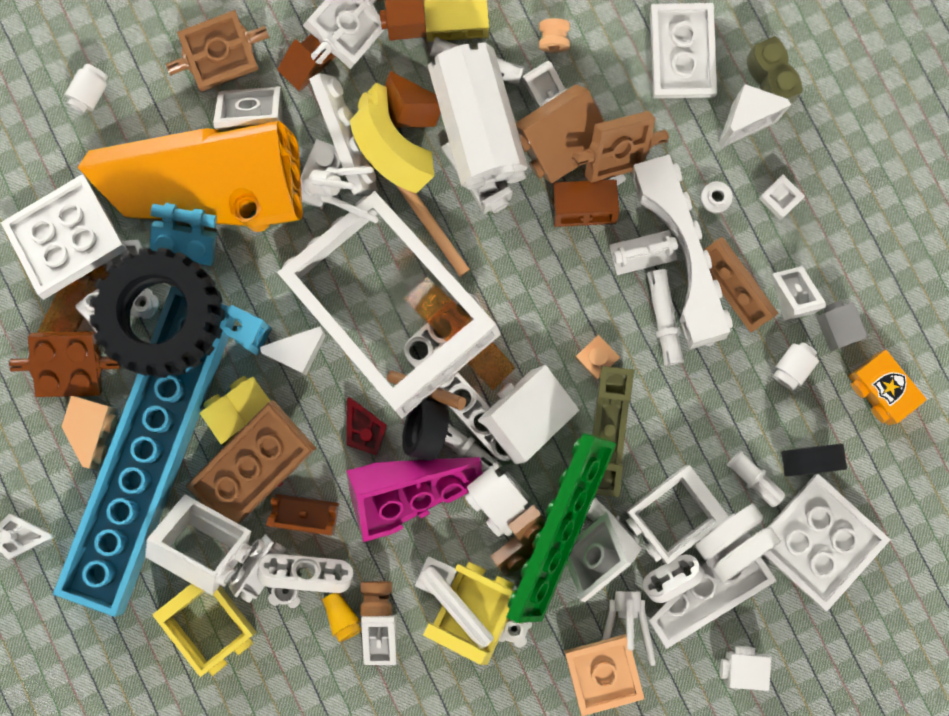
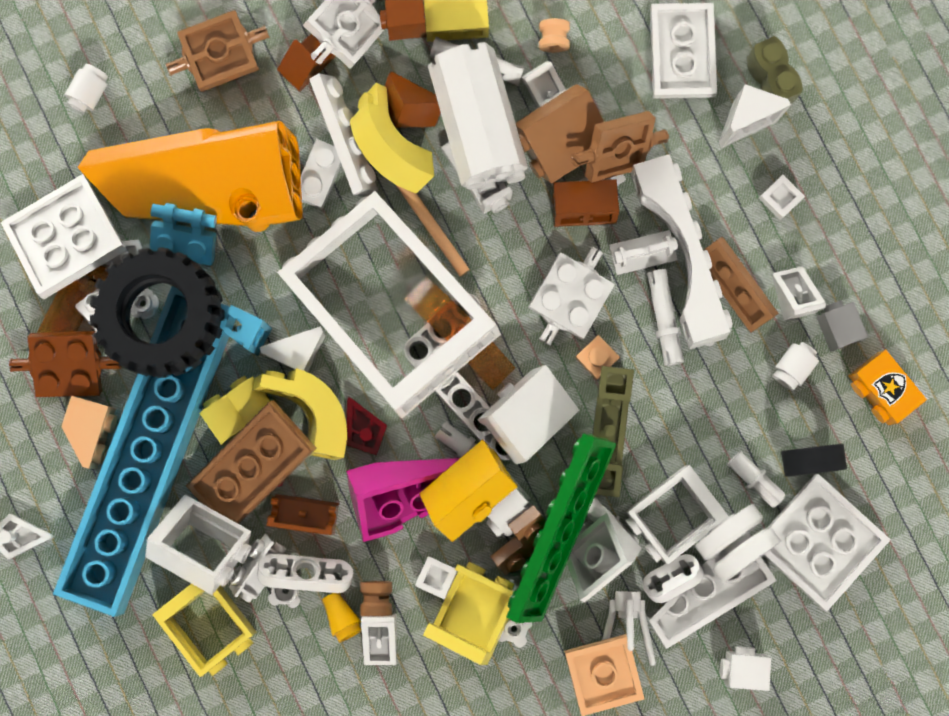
white slope [213,87,283,132] -> none
white plant [308,167,379,223] -> none
medium nougat bar [387,370,466,410] -> none
black tyre [402,397,449,461] -> none
white axle [419,566,494,649] -> none
white plate [701,181,733,213] -> none
none -> light yellow arch [252,368,347,460]
none -> yellow container [419,439,518,542]
none -> white plate [528,247,615,346]

